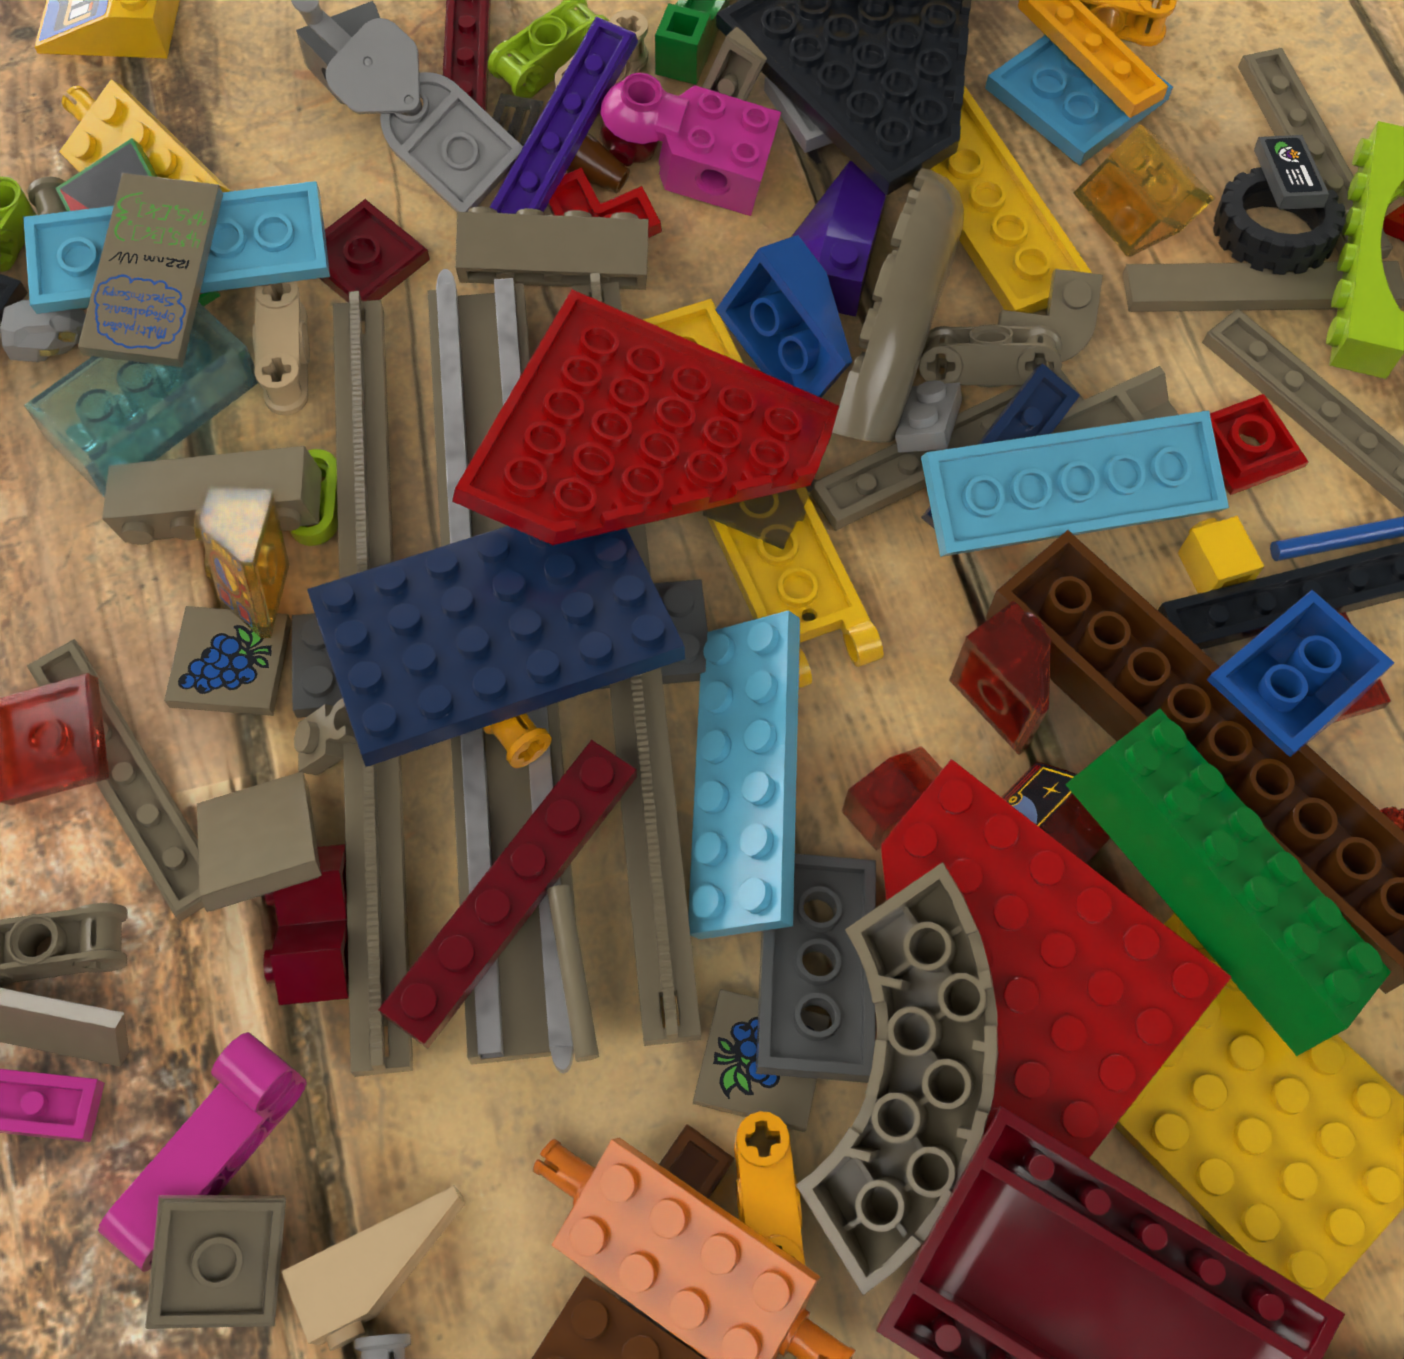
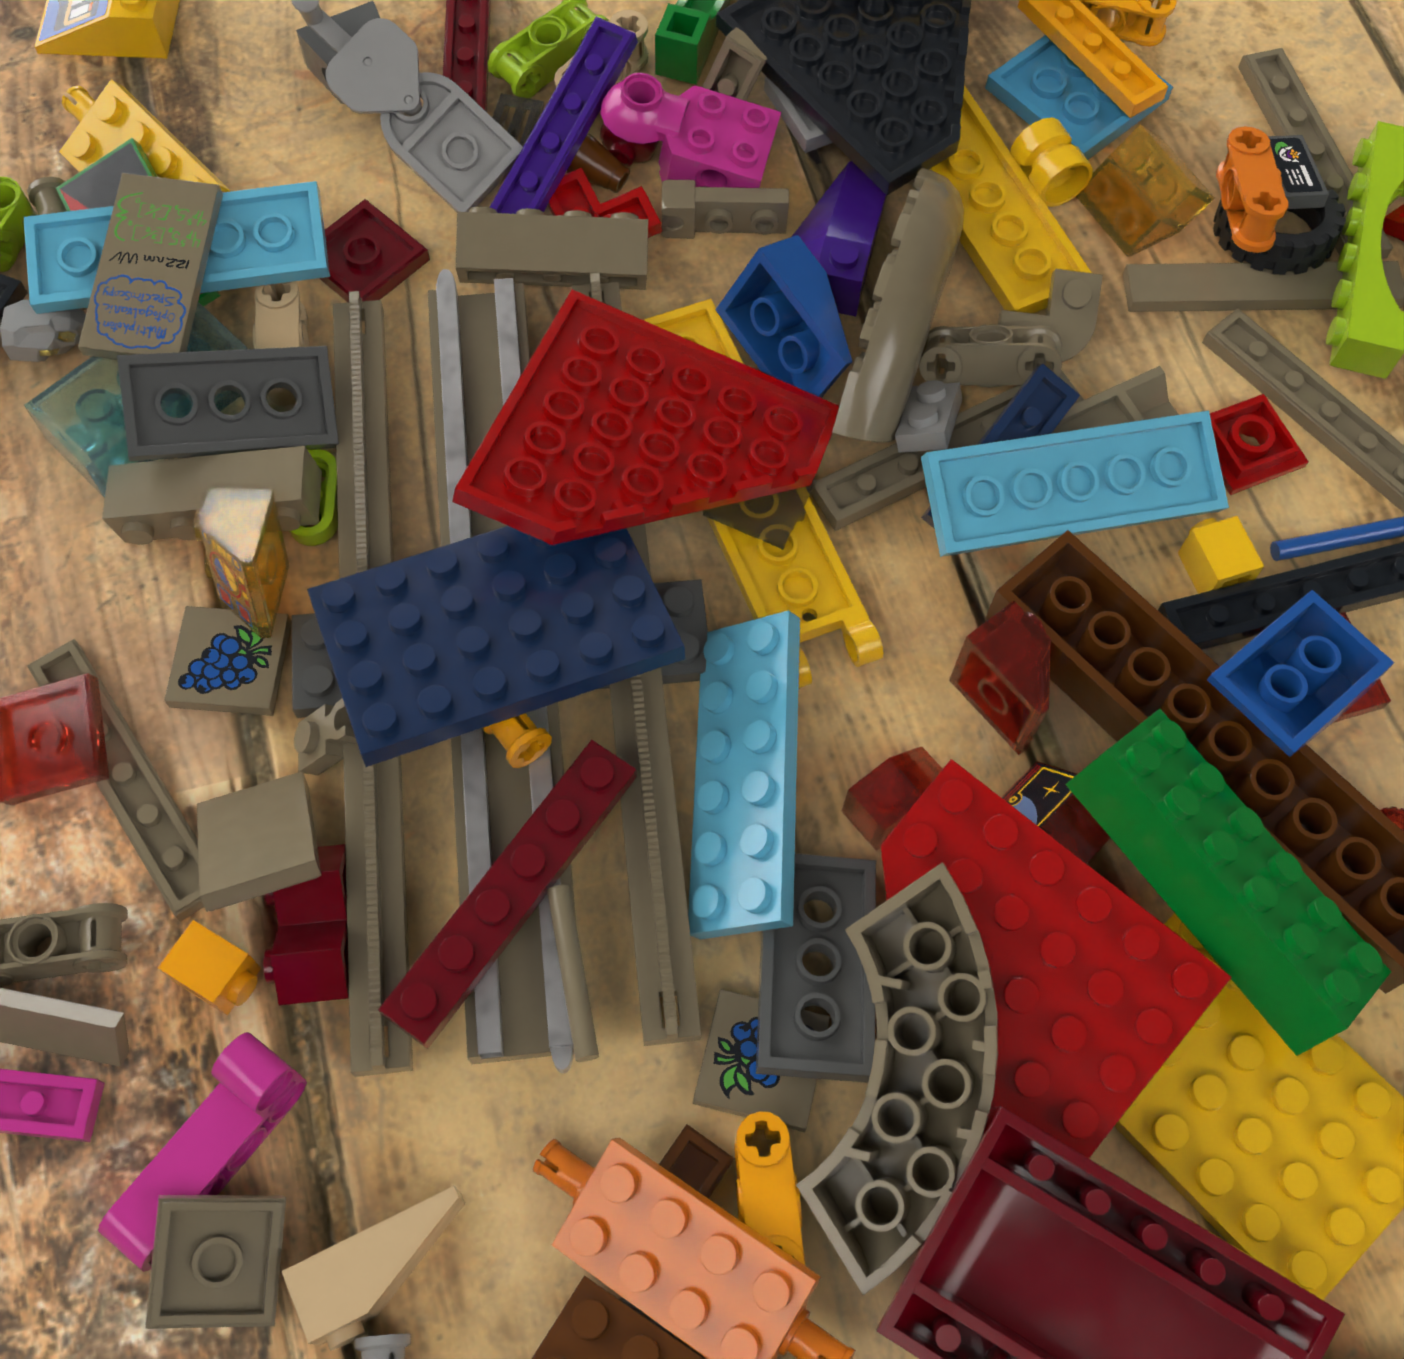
none -> dark grey plate [117,346,339,461]
none -> light orange brick [158,920,261,1016]
none -> dark tan plate [662,180,789,239]
none -> yellow wheel [1010,117,1093,207]
none -> orange piece [1216,126,1288,253]

